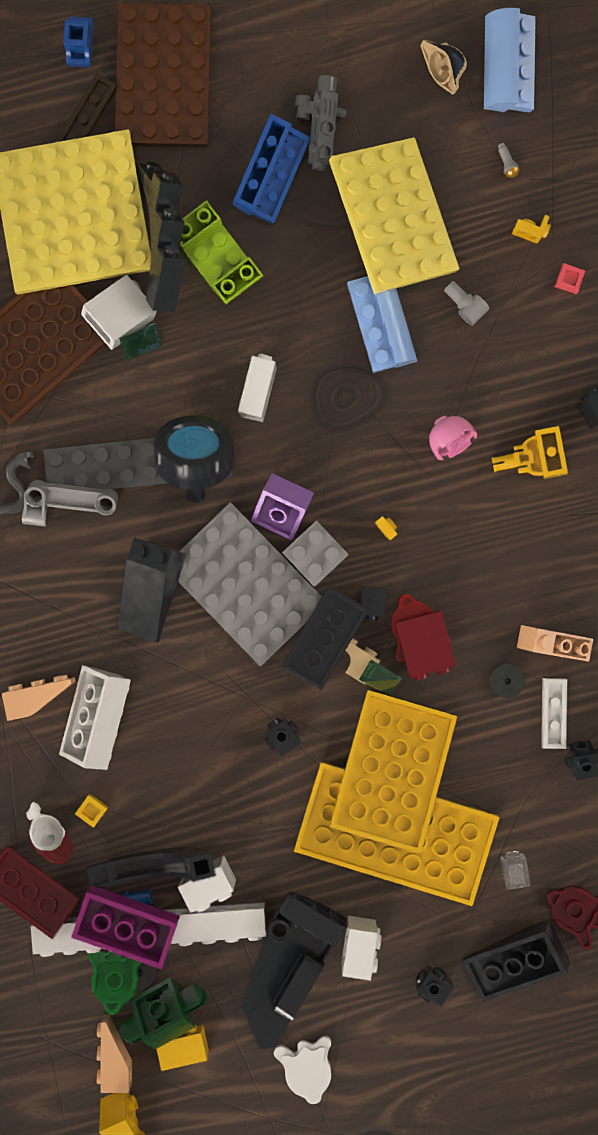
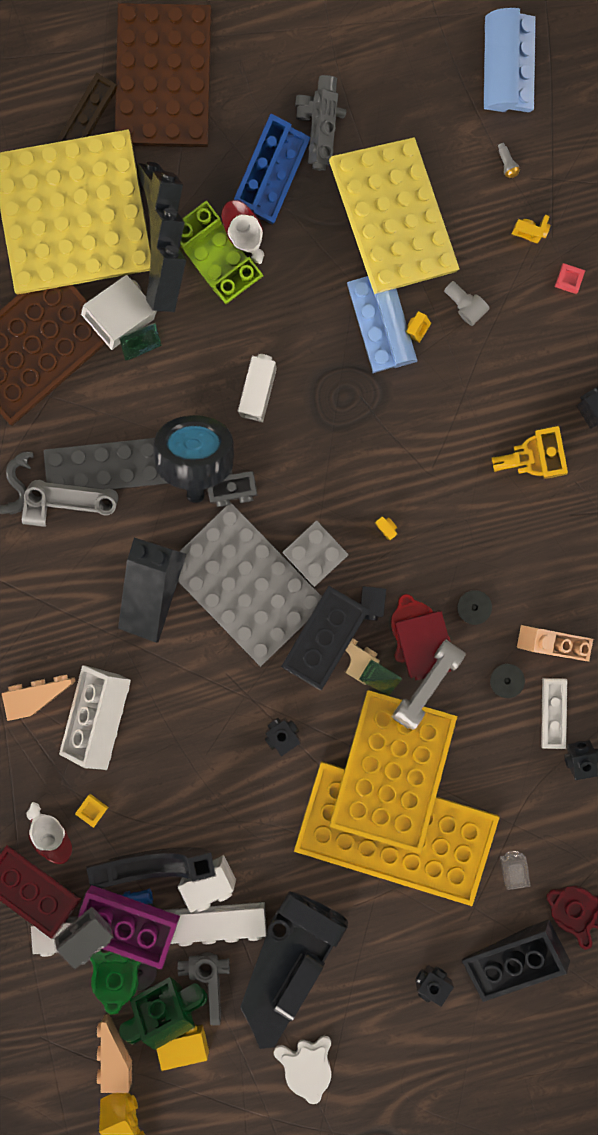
blue brick [63,16,94,68] -> none
medium lavender slope [250,473,314,541] -> none
white brick [341,916,381,980] -> none
tan hat [420,40,467,94] -> none
bright pink cylinder [429,416,477,460] -> none
none -> dark grey brick [54,907,113,969]
none -> dark grey piece [178,952,230,1026]
none -> dark grey brick [208,471,258,507]
none -> white hair [221,200,265,264]
none -> light grey piece [391,640,466,730]
none -> yellow plate [406,311,431,343]
none -> pearl dark grey piece [458,590,492,625]

